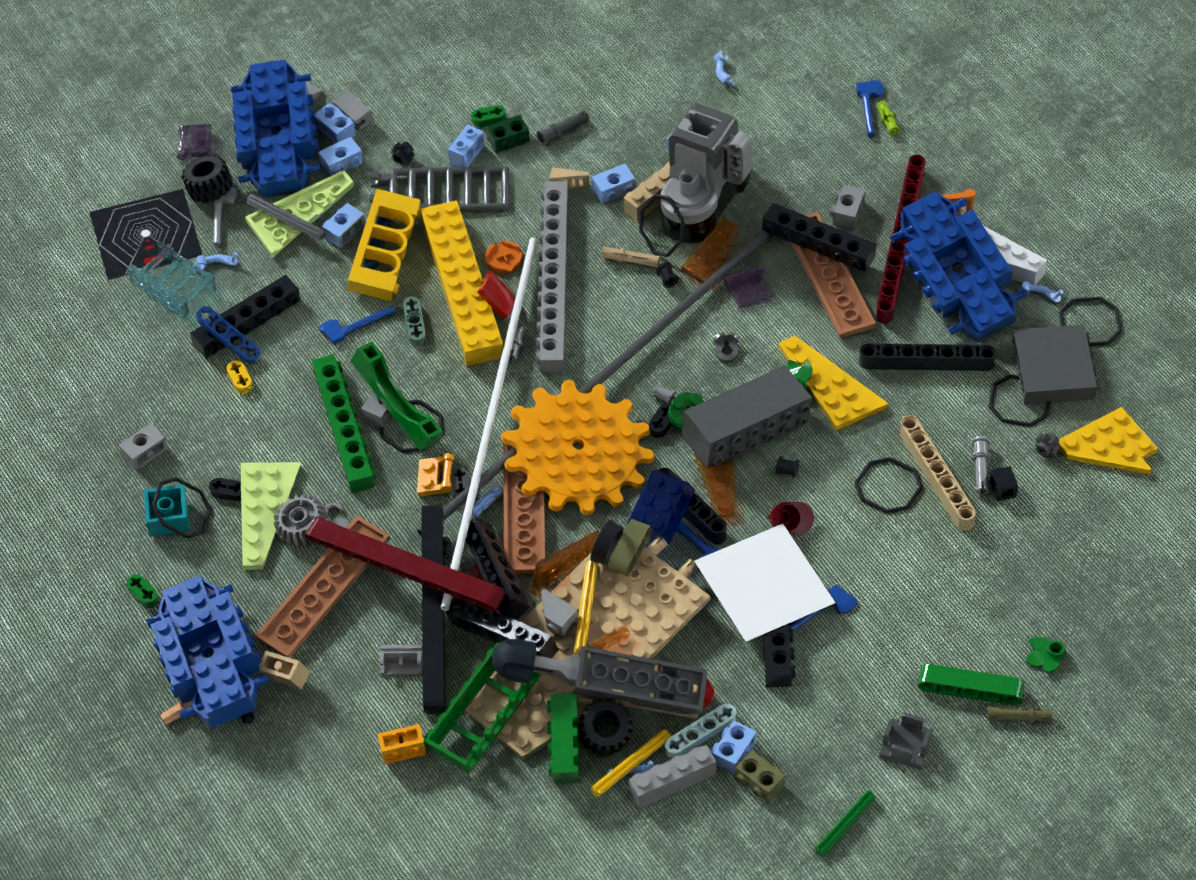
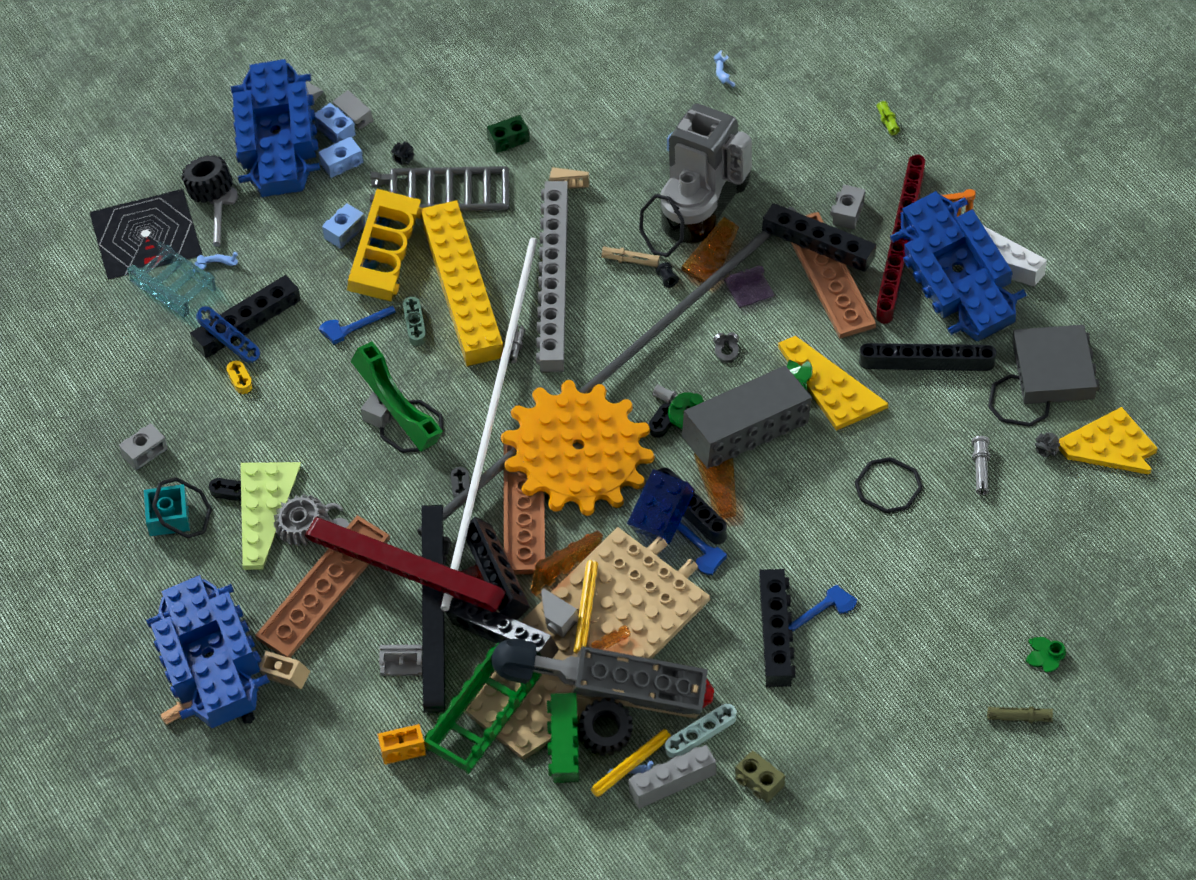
green beam [127,574,159,608] -> none
clear purple plate [177,124,212,160] -> none
yellowish green wing [245,170,354,258] -> none
dark grey axle [247,194,326,241] -> none
green brick [312,354,376,493] -> none
light orange plate [417,453,455,497] -> none
light blue brick [448,125,484,167] -> none
green beam [471,105,506,127] -> none
light blue axle [472,486,503,517] -> none
red slope [477,270,516,319] -> none
orange tile [485,241,523,274] -> none
dark grey pin [536,110,589,146] -> none
black tyre [590,519,623,565] -> none
light blue brick [592,164,636,204] -> none
olive beam [608,519,652,577] -> none
tan brick [624,162,670,222] -> none
white sticker [694,524,835,641] -> none
light blue brick [711,721,756,775] -> none
dark red piece [767,502,814,535] -> none
black bush [775,456,800,478] -> none
green axle [815,790,876,857] -> none
blue piece [856,80,884,138] -> none
dark grey panel [879,713,933,770] -> none
tan beam [900,415,976,532] -> none
green beam [918,664,1025,706] -> none
black brick [990,466,1018,501] -> none
light blue piece [1018,281,1063,302] -> none
black piece [1059,297,1122,346] -> none

